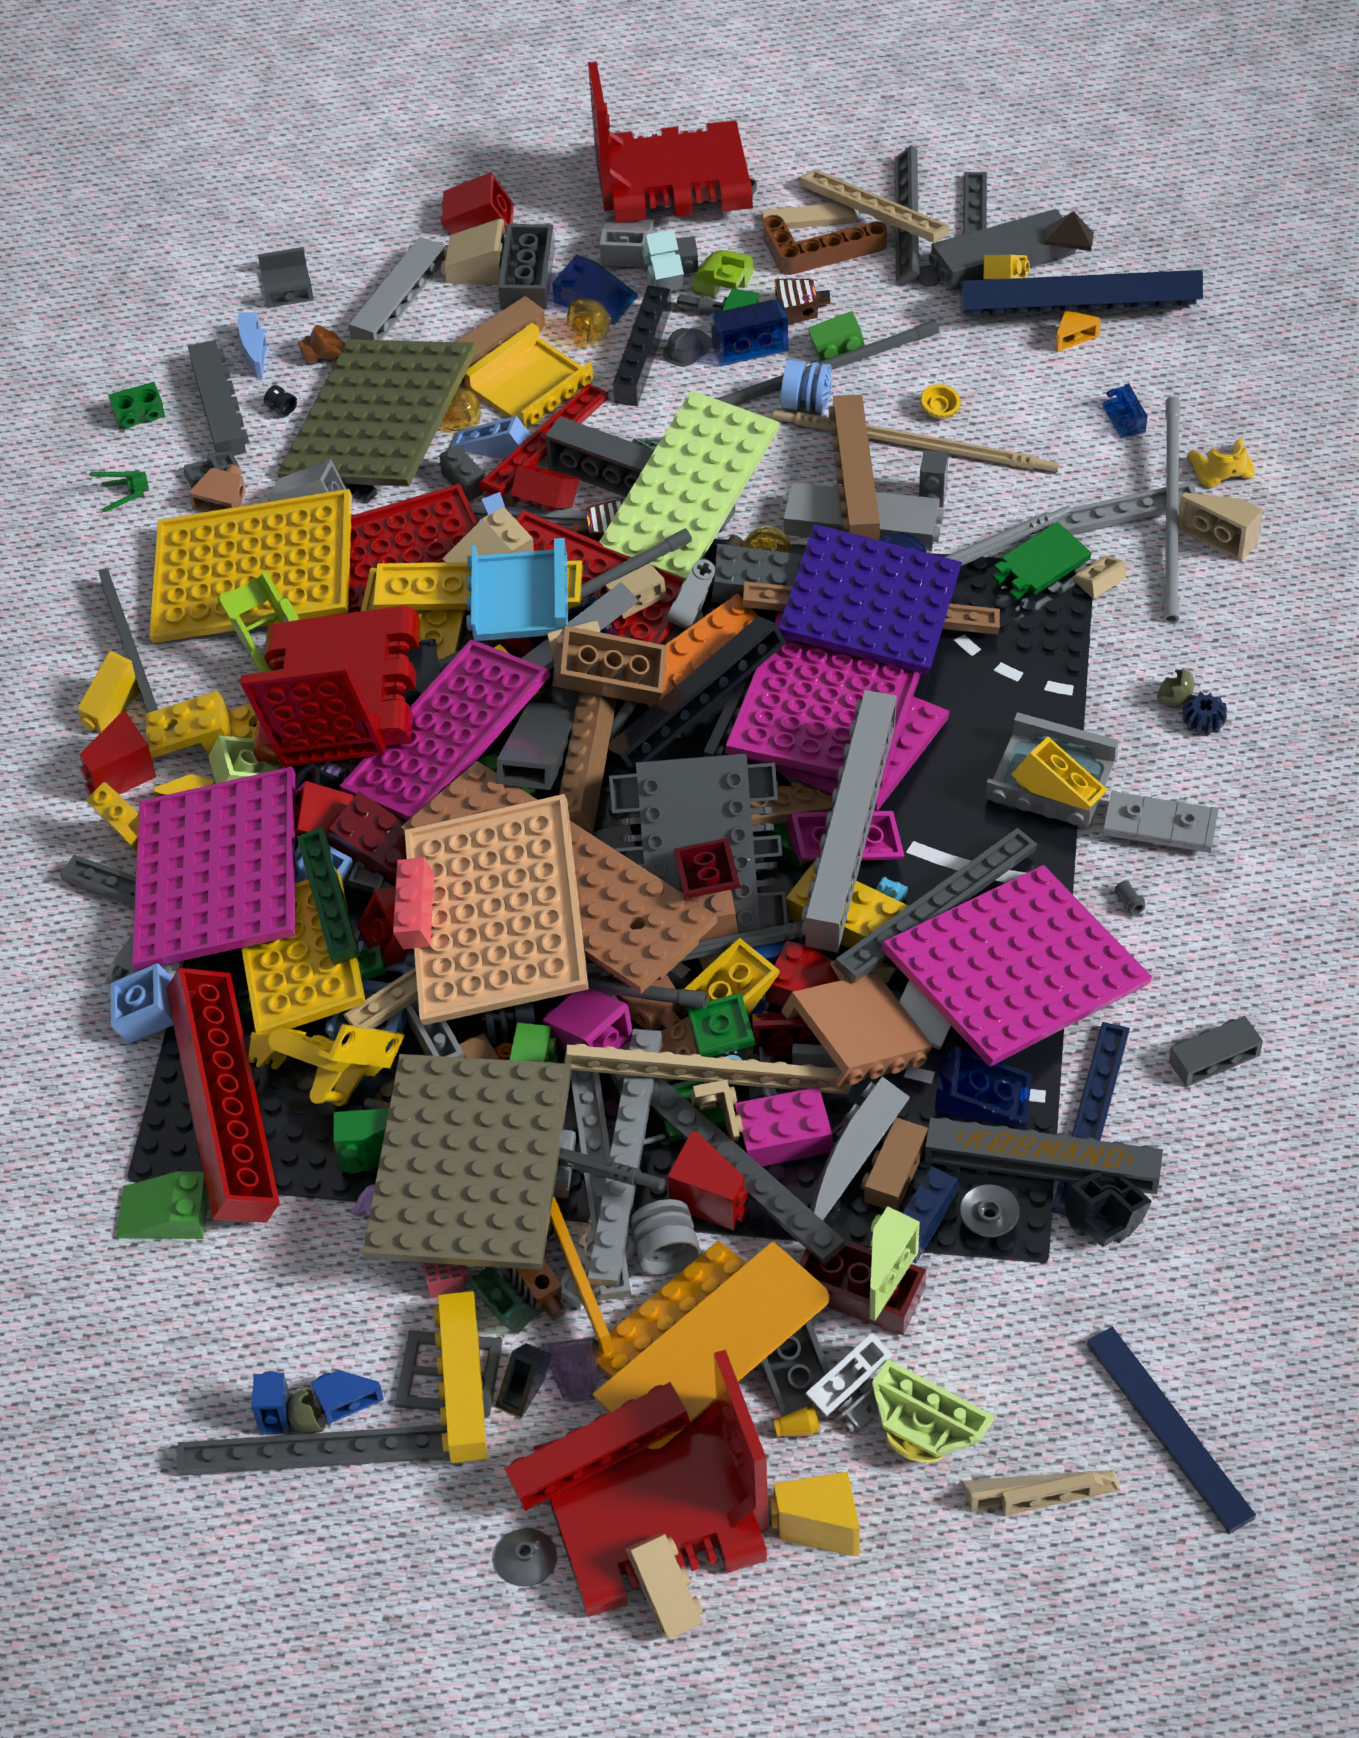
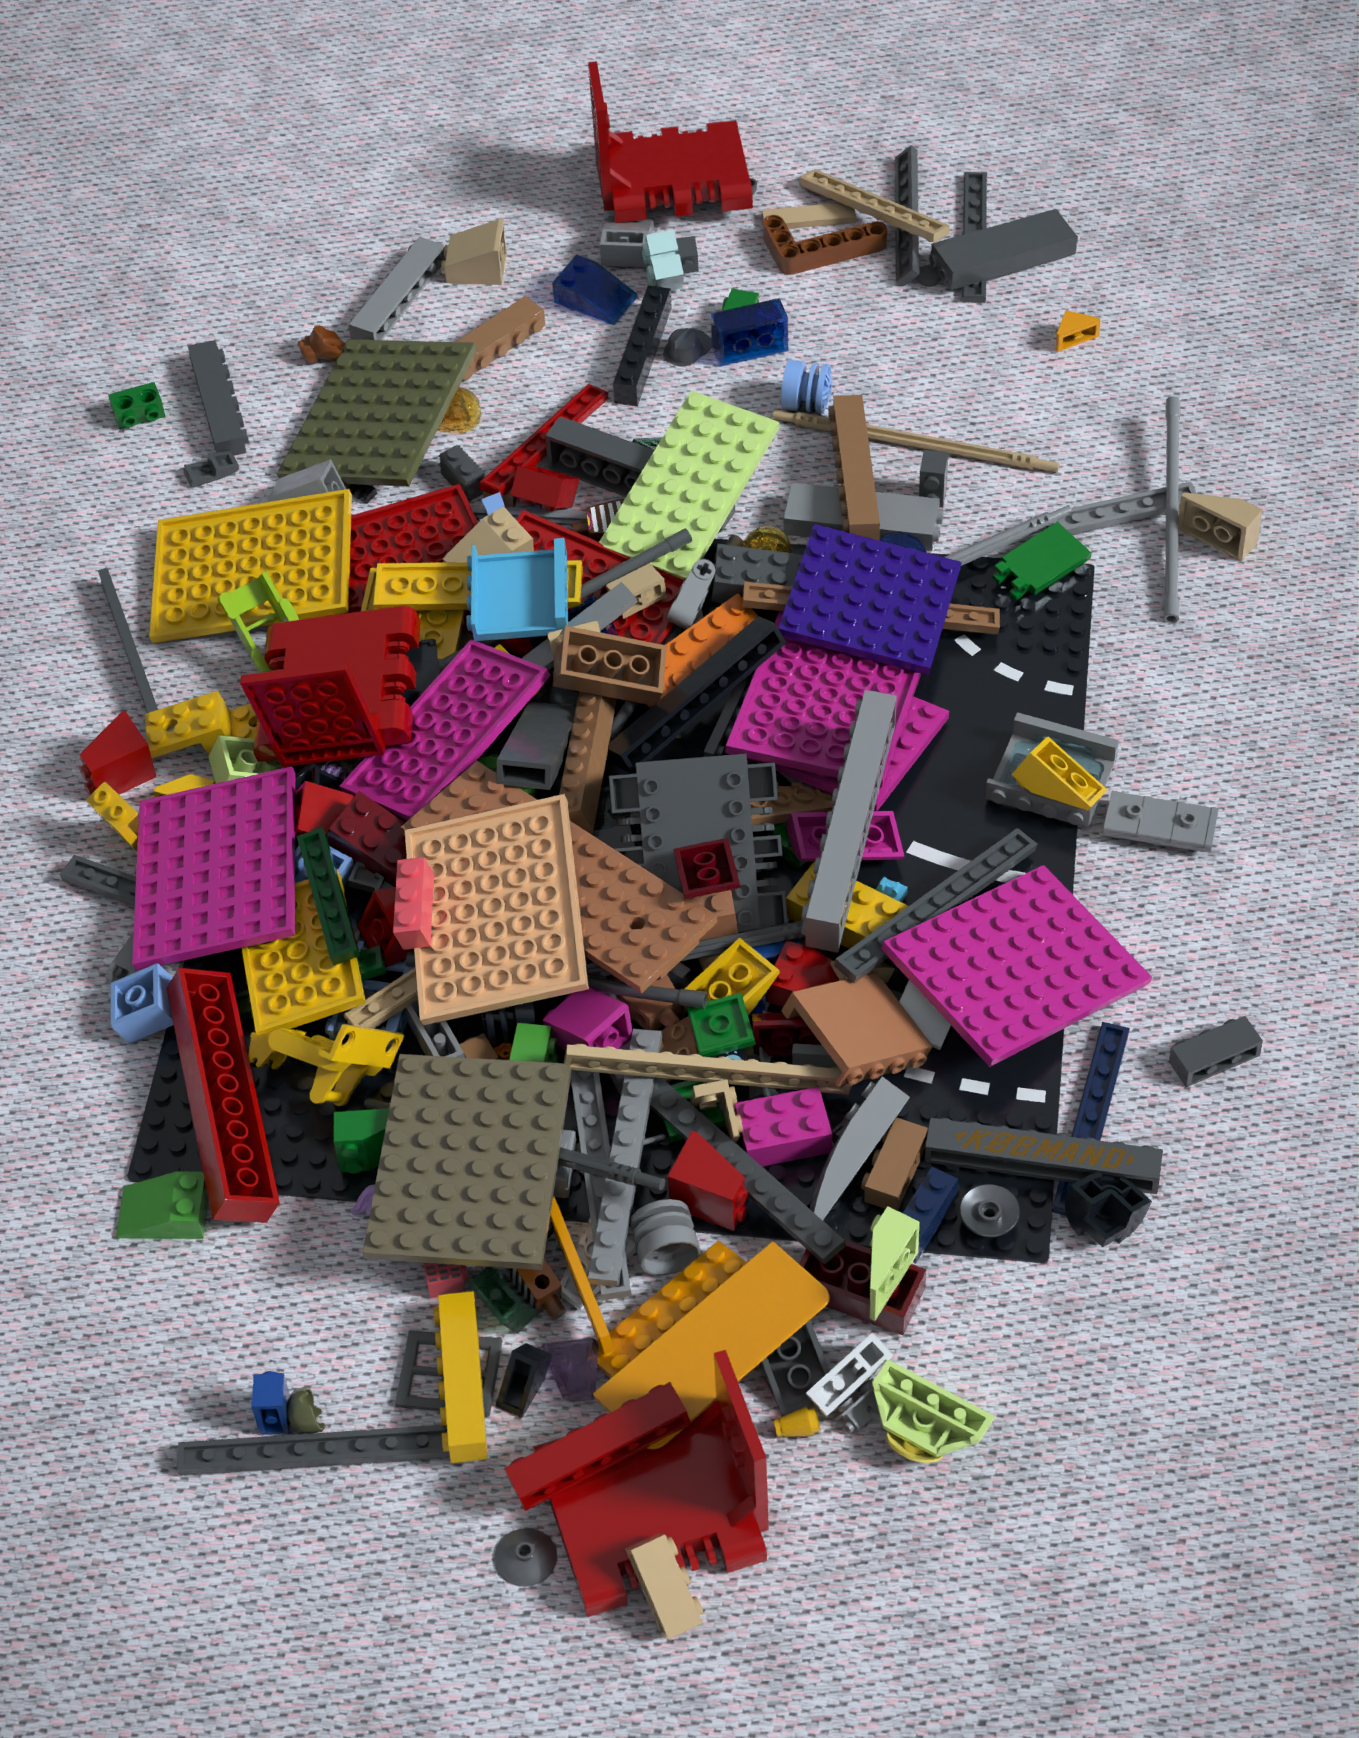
yellow slope [77,651,140,733] -> none
green plant [89,470,149,512] -> none
nougat torso [189,465,246,512] -> none
light blue slope [238,312,267,378] -> none
dark grey panel [258,247,314,308] -> none
black wheel [263,385,297,417] -> none
blue slope [311,1370,384,1424] -> none
red slope [440,172,514,235] -> none
light blue slope [451,416,531,458] -> none
yellow panel [464,323,593,429] -> none
dark grey brick [498,224,555,309] -> none
clear yellow cylinder [567,298,611,347] -> none
dark grey axle [677,294,723,316] -> none
lime brick [693,250,753,298] -> none
dark grey piece [714,320,939,405] -> none
yellow slope [769,1471,860,1556] -> none
reddish brown torso [775,279,831,326] -> none
bright green brick [808,311,865,361] -> none
yellow hat [920,384,961,419] -> none
clear blue slope [934,1046,1032,1126] -> none
dark blue brick [959,270,1203,315] -> none
tan wedge [963,1470,1120,1516] -> none
yellow slope [984,255,1030,279] -> none
dark brown slope [1044,211,1094,251] -> none
tan slope [1073,555,1126,598] -> none
dark blue tile [1087,1326,1256,1534] -> none
clear blue hinge [1102,383,1147,439] -> none
dark grey pin [1114,880,1145,915] -> none
olive hair [1157,668,1195,707] -> none
dark blue gear [1182,691,1227,735] -> none
yellow hair [1187,438,1255,488] -> none

